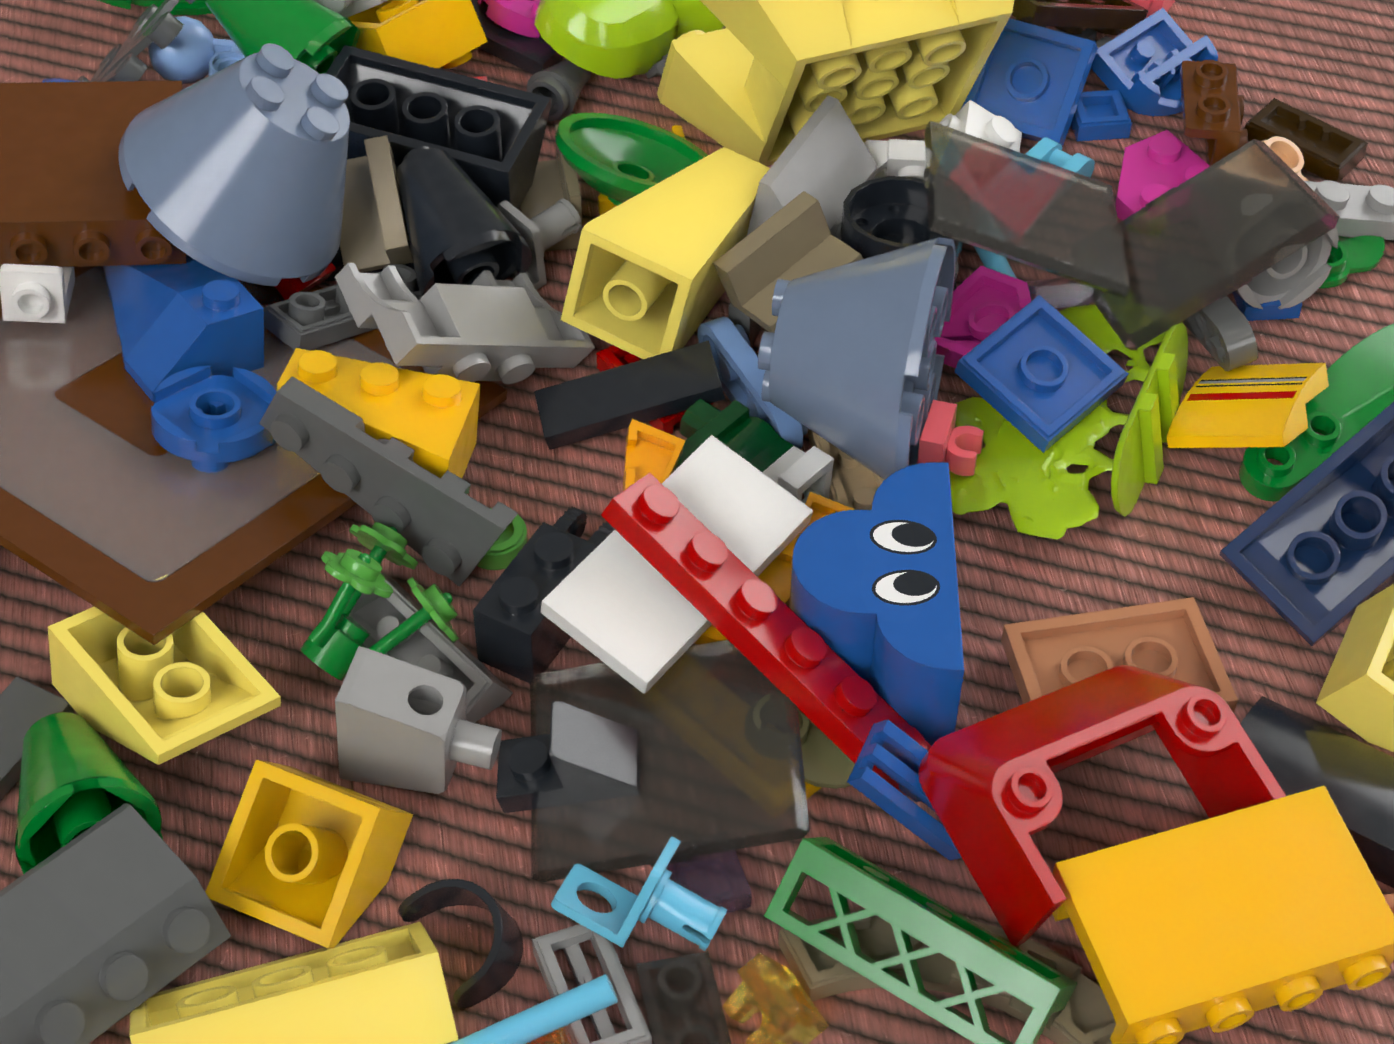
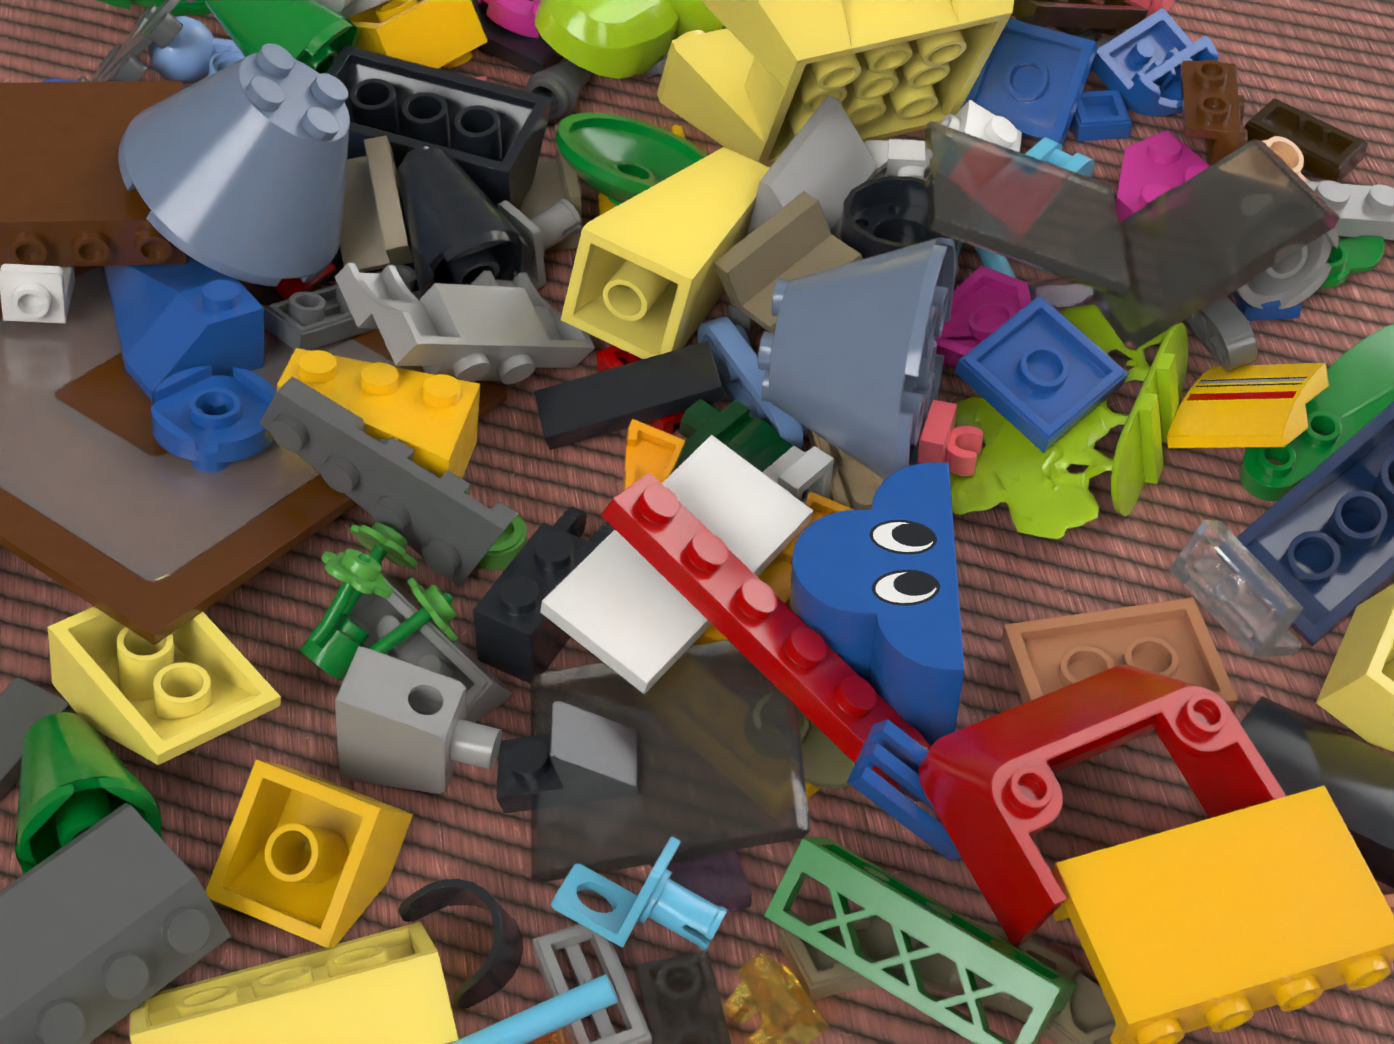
none -> clear panel [1169,520,1304,658]

